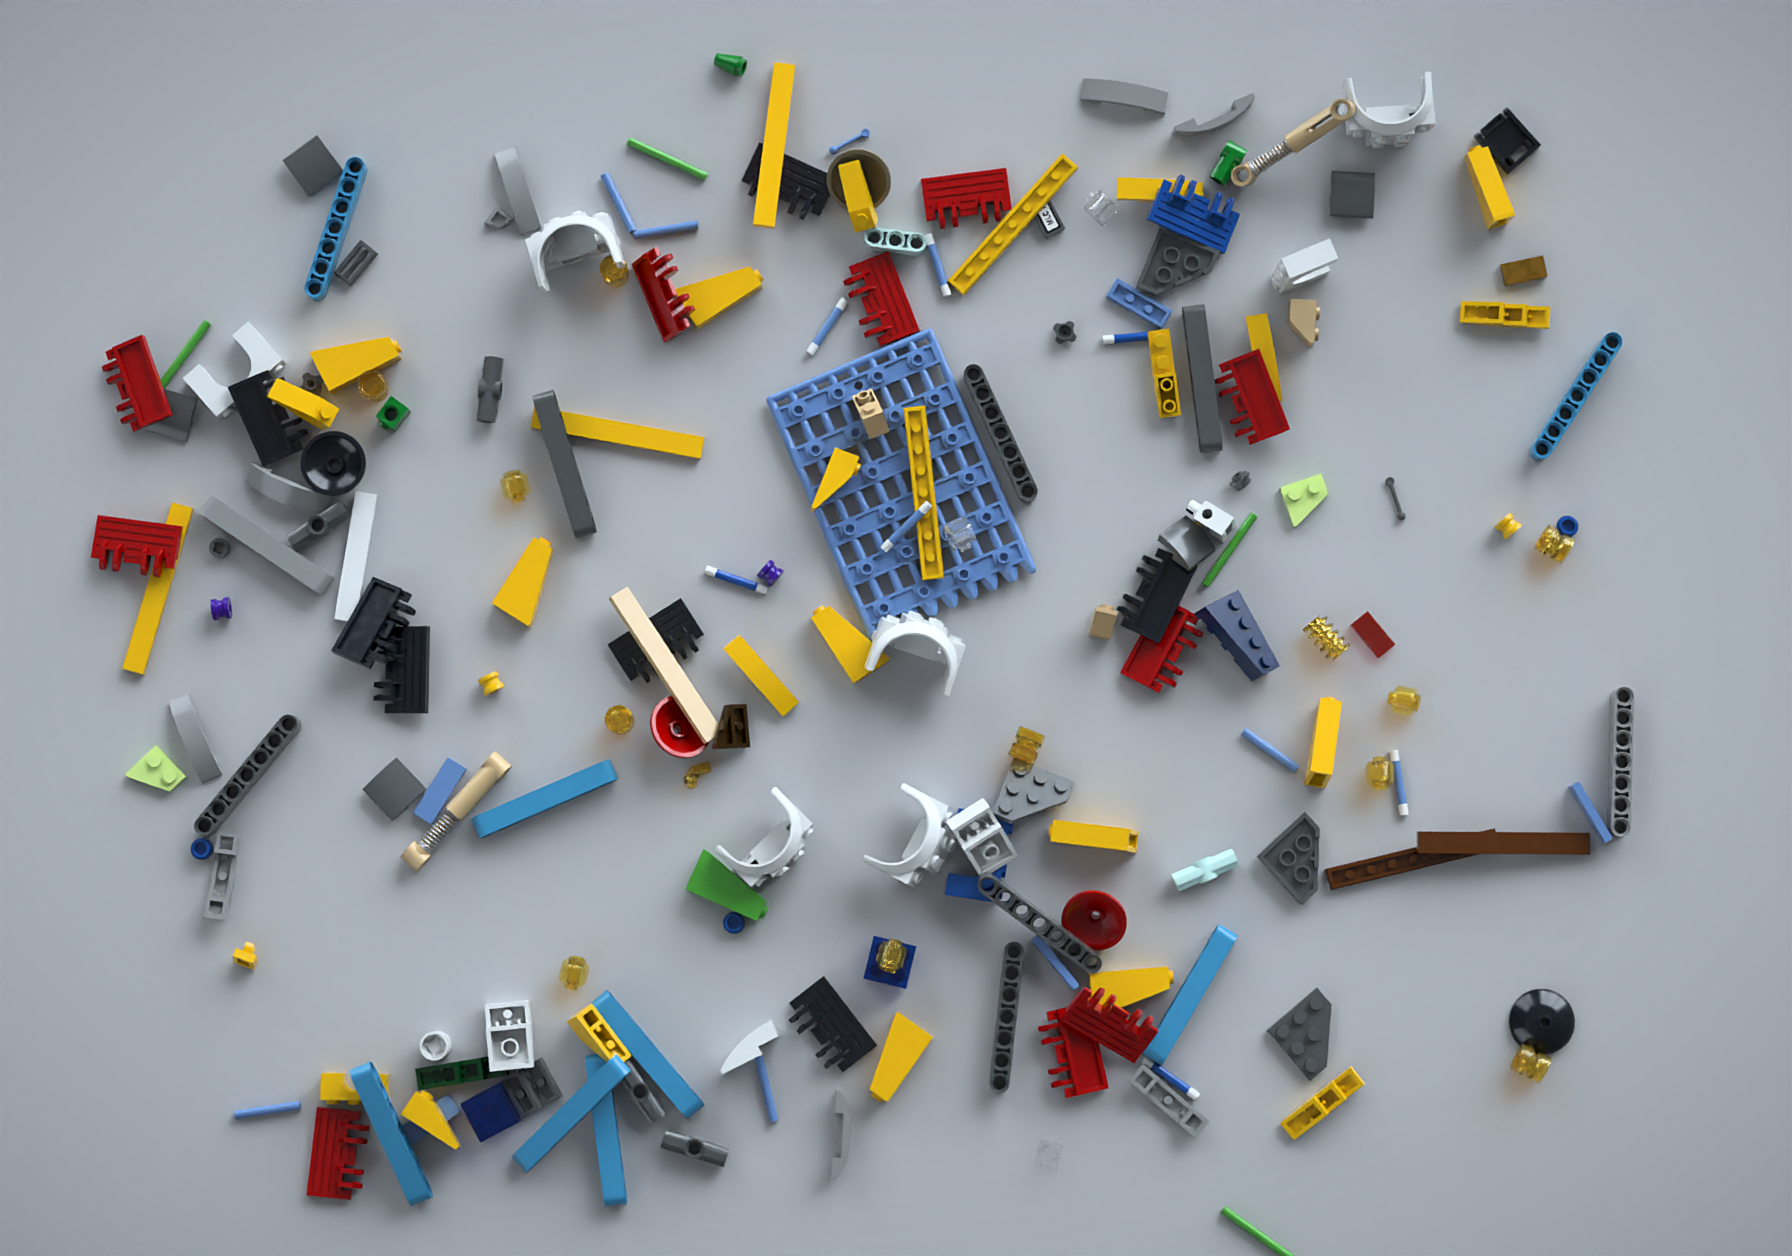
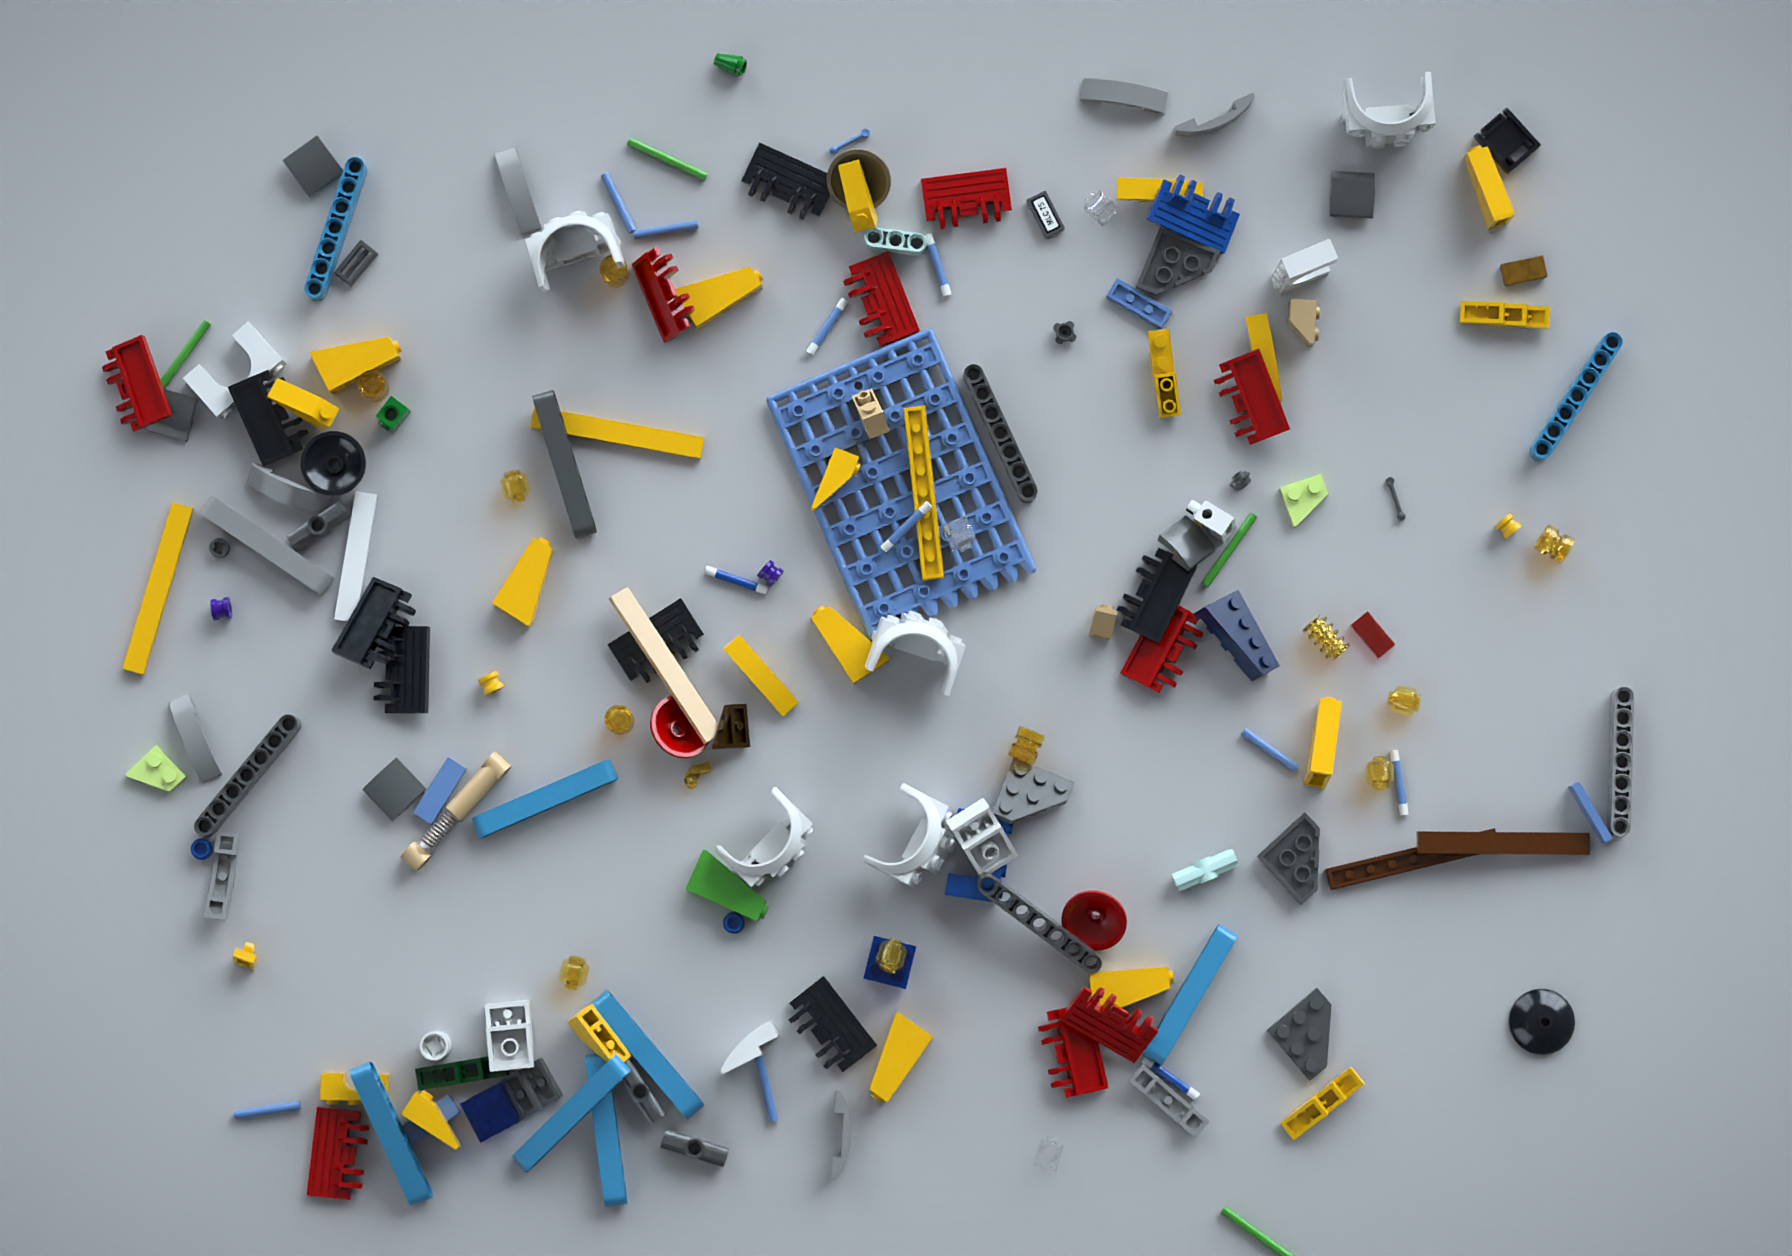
red hinge [91,515,183,577] -> none
dark grey plate [300,373,324,396] -> none
dark grey piece [476,356,504,423] -> none
light grey tile [484,206,515,228] -> none
yellow tile [753,62,795,229] -> none
yellow tile [948,153,1079,296] -> none
dark grey beam [989,942,1024,1093] -> none
medium blue tile [1031,935,1080,990] -> none
yellow slope [1048,820,1139,853] -> none
blue bar [1103,332,1148,344] -> none
dark grey beam [1182,304,1223,453] -> none
green piece [1210,140,1248,186] -> none
tan piece [1231,99,1356,186] -> none
clear yellow wheel [1510,1044,1551,1083] -> none
blue plate [1556,516,1578,538] -> none

